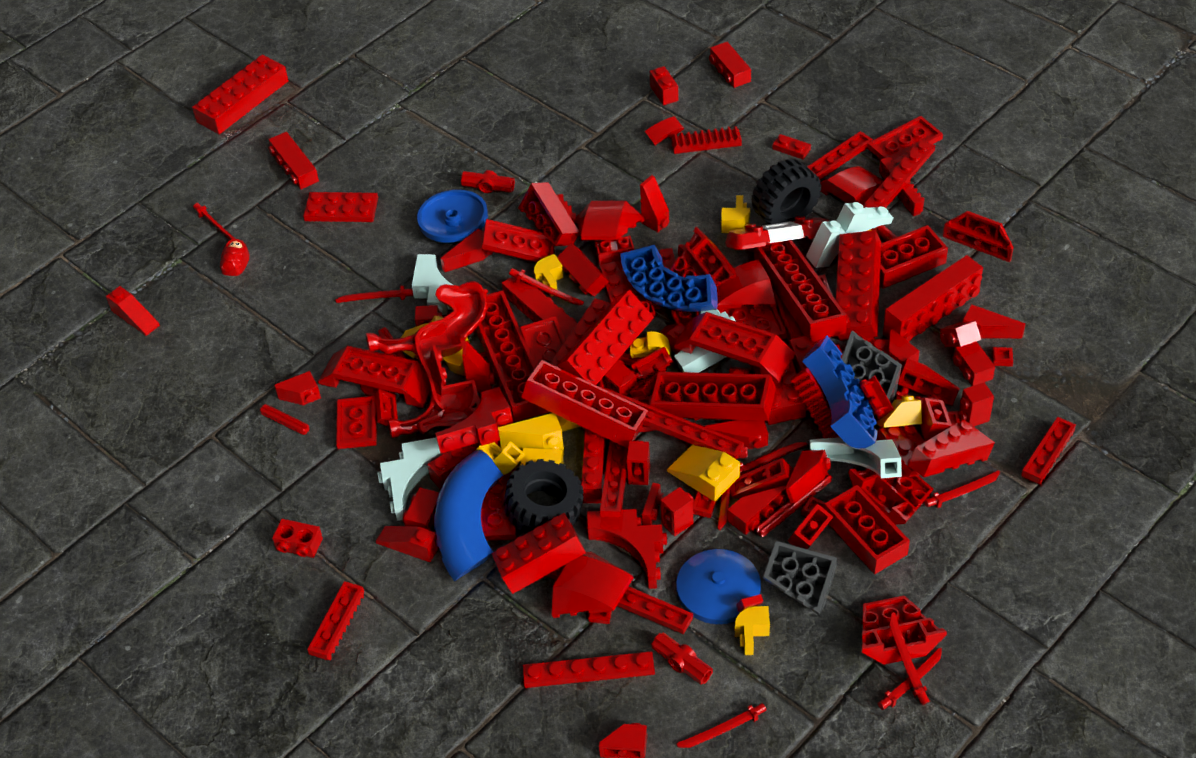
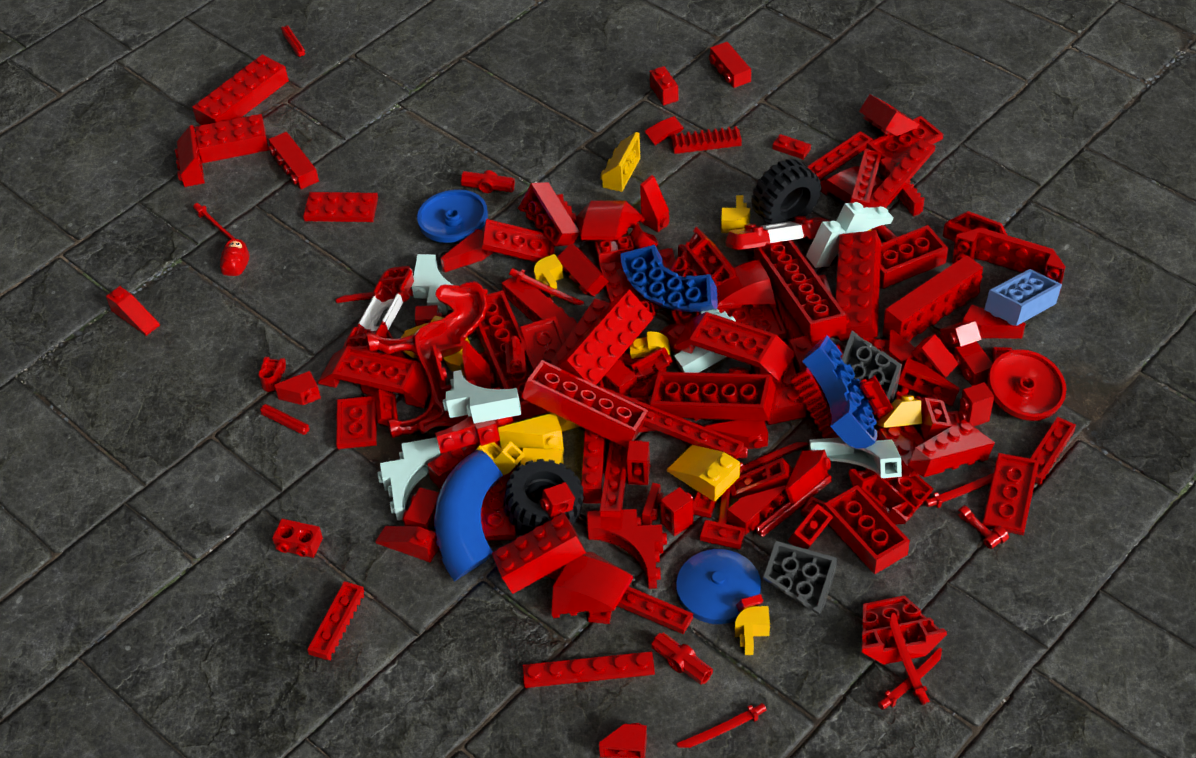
none -> red slope [175,125,205,187]
none -> red brick [195,114,269,163]
none -> red piece [259,356,286,392]
none -> red axle [281,25,305,57]
none -> red piece [343,266,414,352]
none -> light aqua arch [443,370,521,423]
none -> red hinge [505,336,526,374]
none -> red brick [540,482,575,518]
none -> yellow slope [601,132,640,192]
none -> red piece [630,223,659,249]
none -> red plate [700,520,745,549]
none -> red plate [850,149,882,208]
none -> red slope [859,94,920,136]
none -> red brick [911,334,959,378]
none -> red slope [952,228,1066,294]
none -> red brick [958,505,1009,549]
none -> red tile [982,453,1039,536]
none -> medium blue brick [984,269,1062,326]
none -> red dish [987,349,1066,421]

